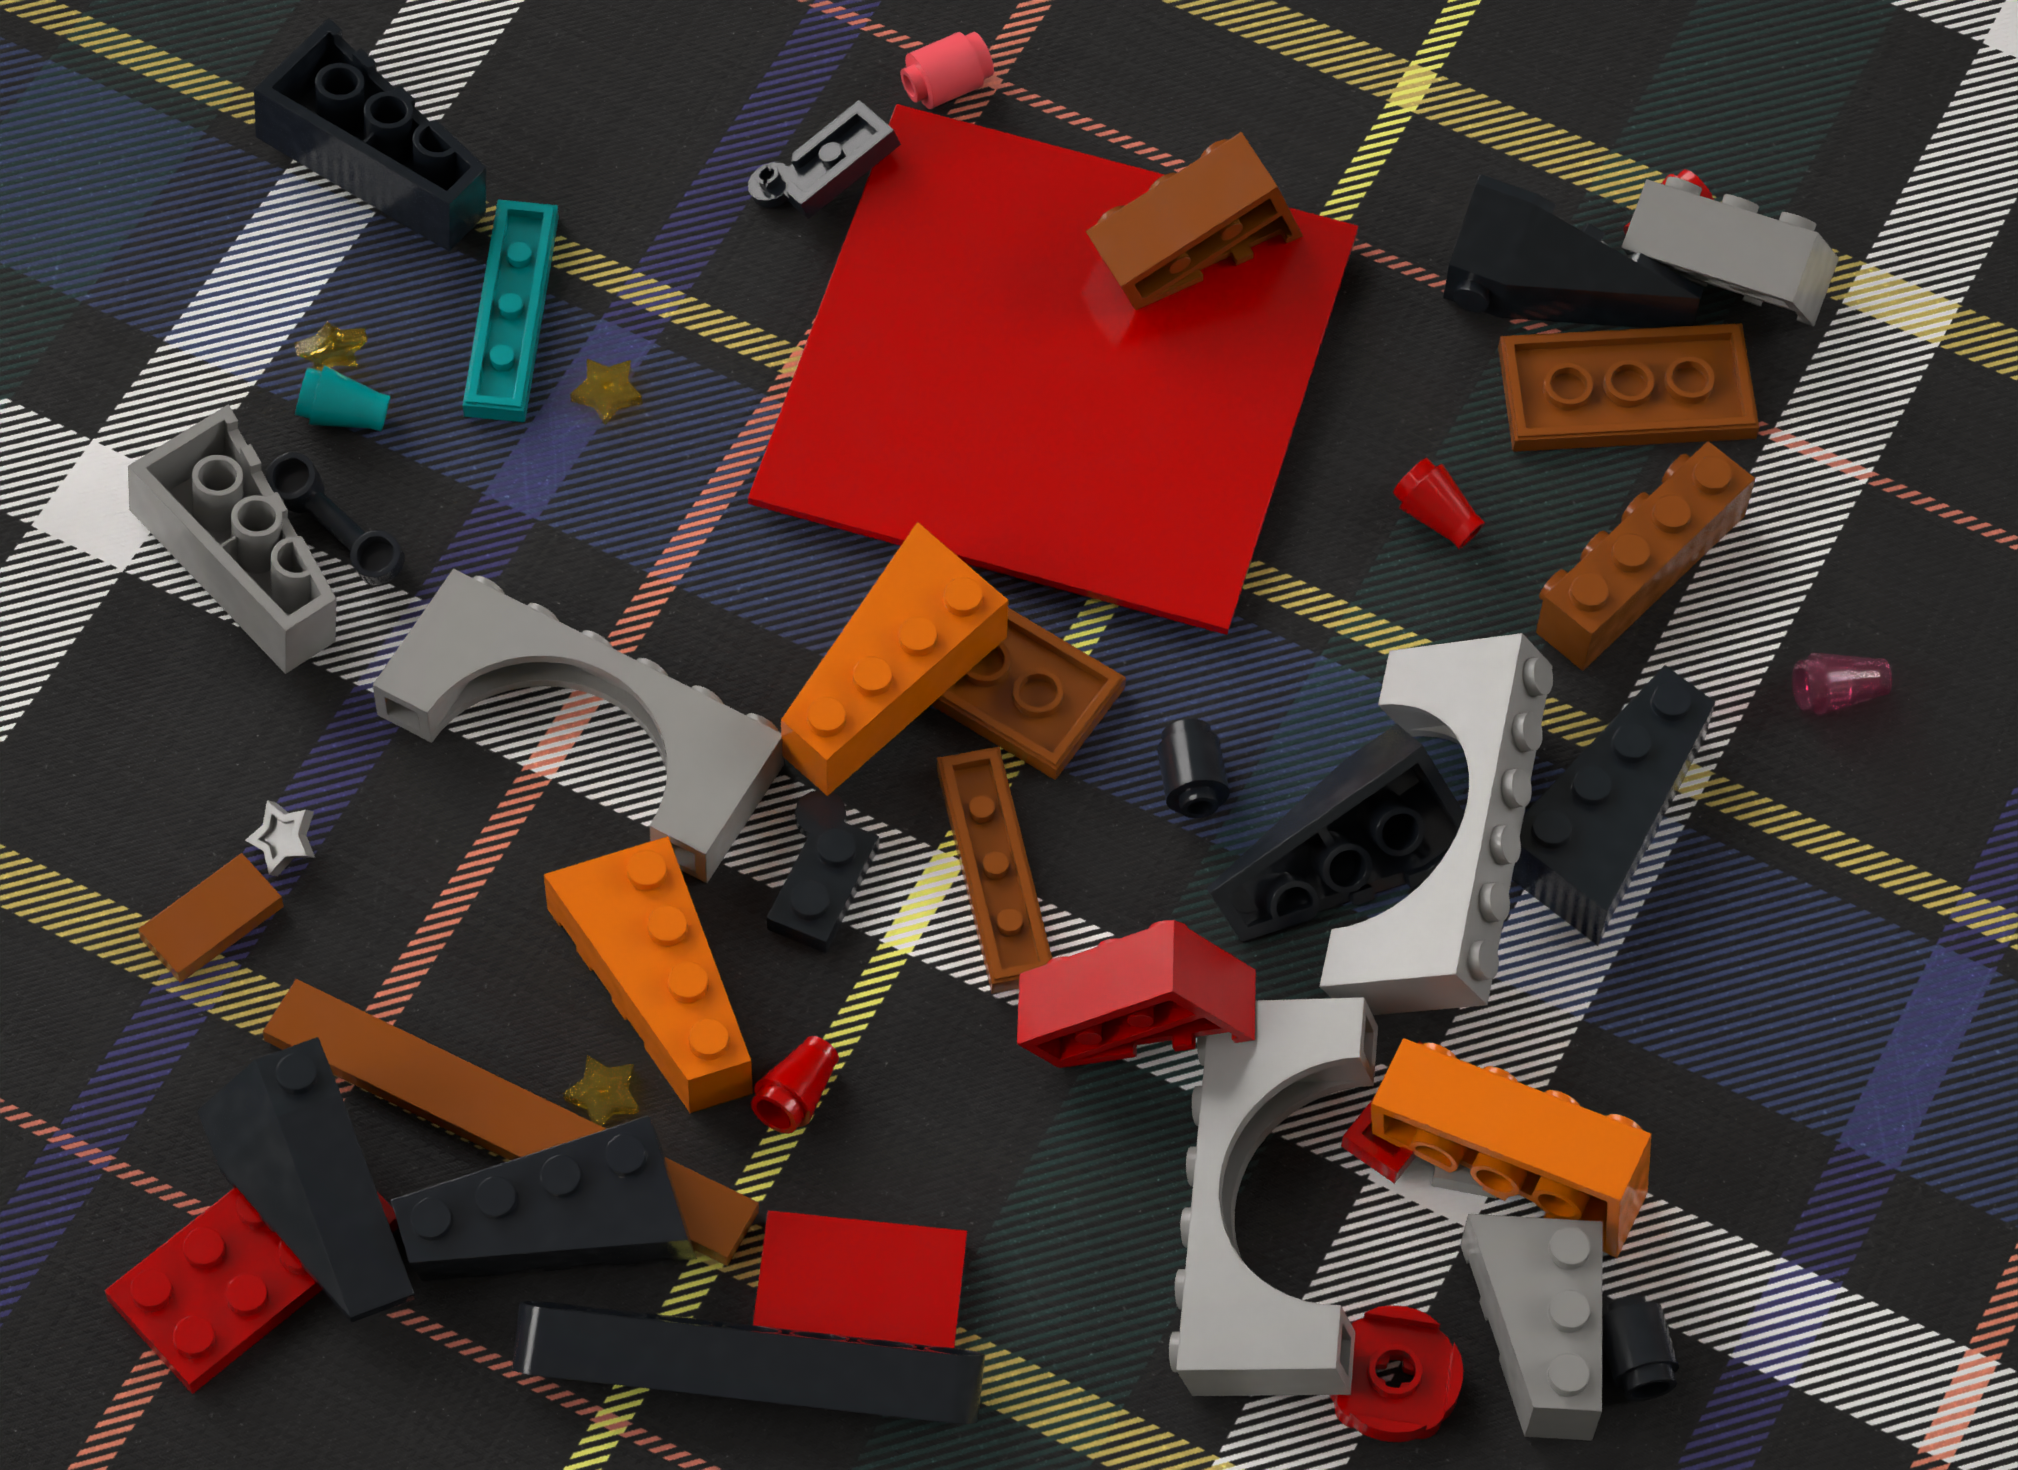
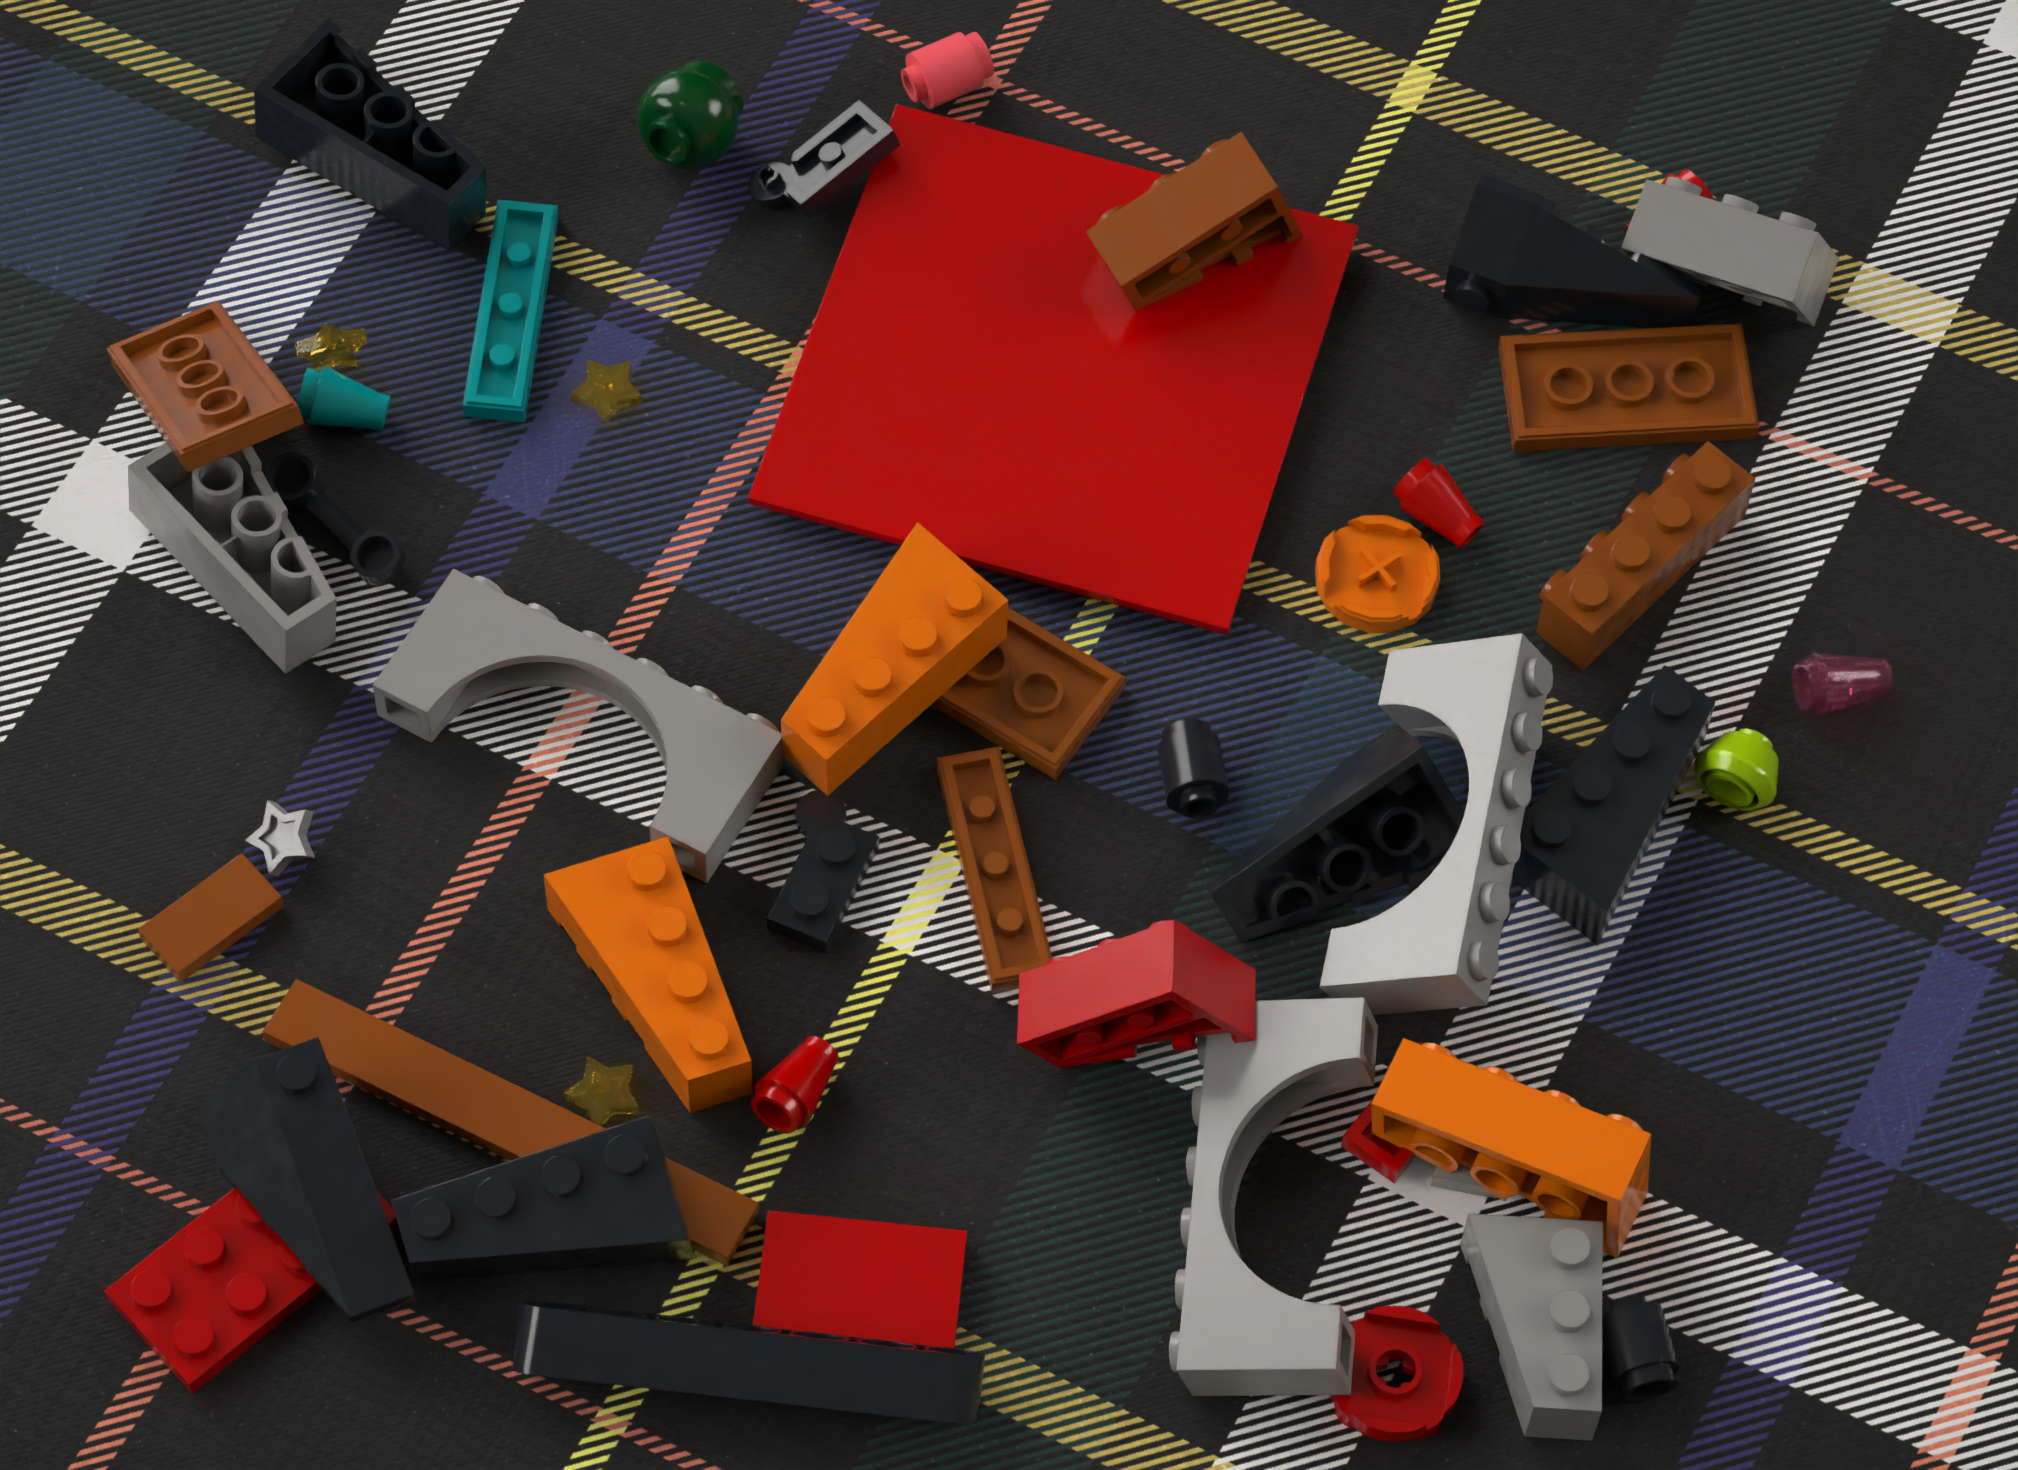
none -> dark orange tile [106,301,304,473]
none -> dark green piece [636,60,744,170]
none -> orange tile [1315,515,1440,633]
none -> lime cone [1694,729,1779,811]

